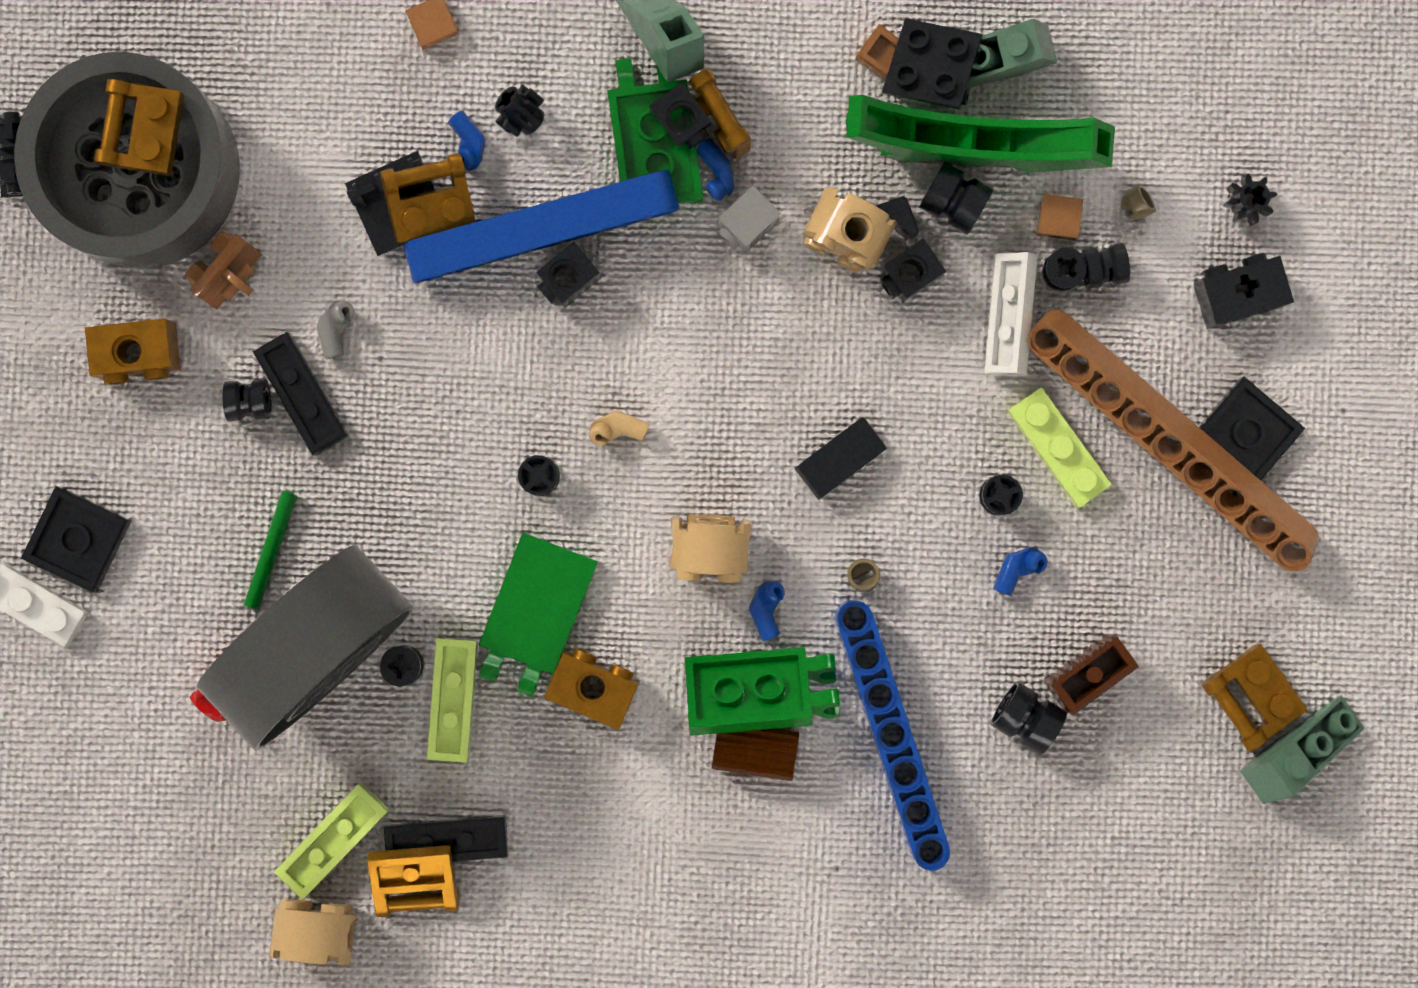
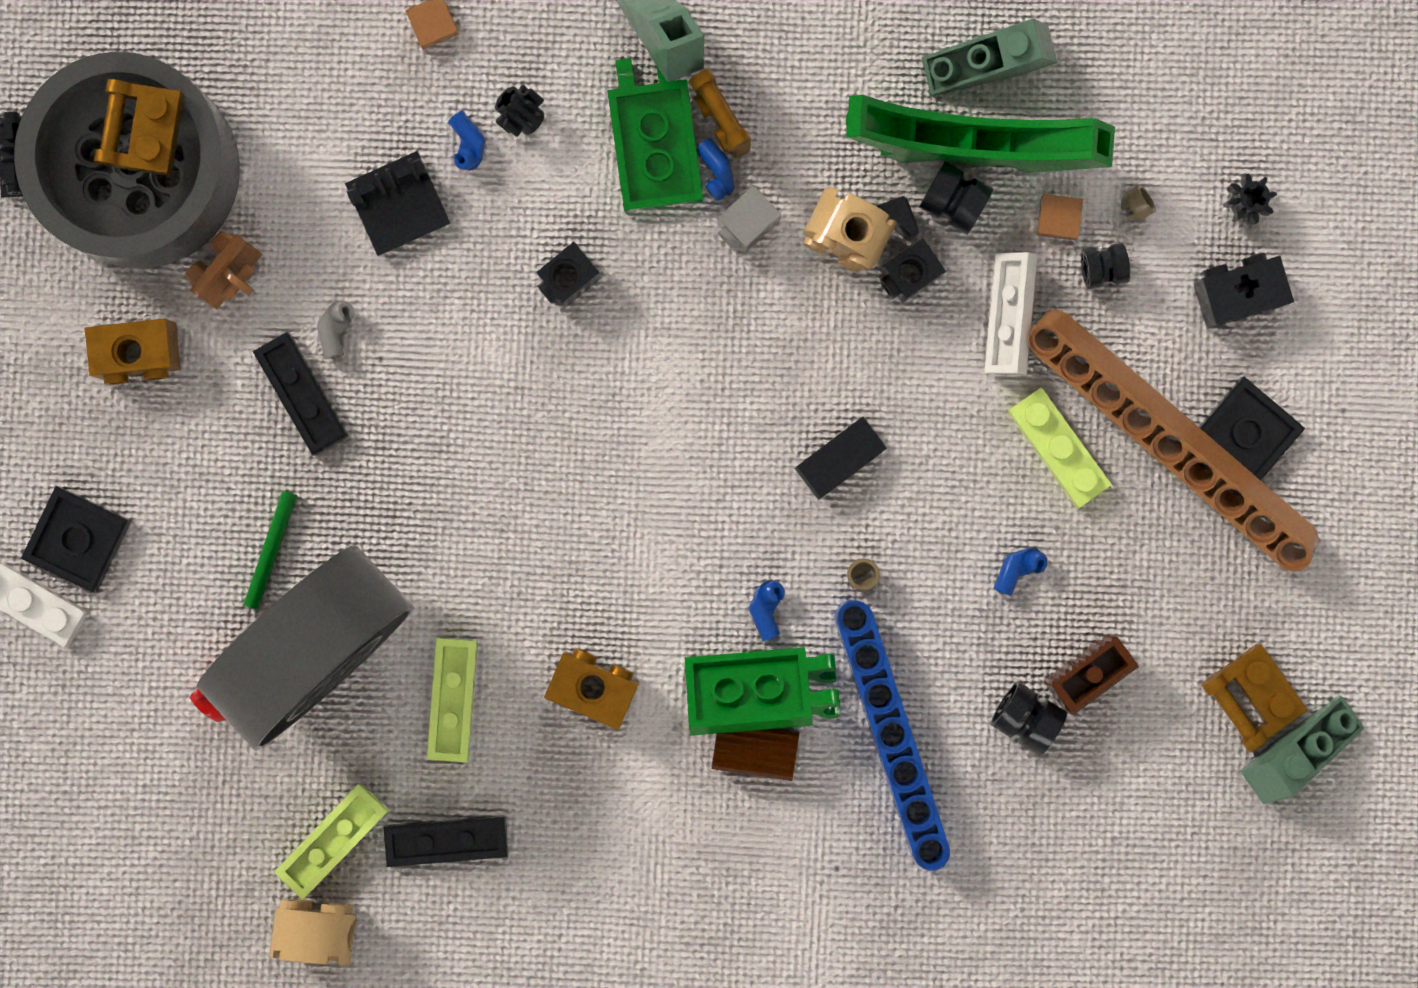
black wheel [222,379,272,422] -> none
pearl gold plate [367,845,459,917] -> none
pearl gold plate [380,153,476,243] -> none
black wheel [380,645,425,687] -> none
blue beam [403,170,680,283] -> none
green tile [478,532,598,697] -> none
black wheel [518,455,560,496] -> none
tan arm [589,410,650,446] -> none
black brick [649,82,711,150] -> none
tan brick [669,514,752,583] -> none
medium nougat tile [855,24,899,81] -> none
black hinge [882,18,983,110] -> none
black wheel [978,475,1023,516] -> none
black wheel [1042,247,1087,292] -> none

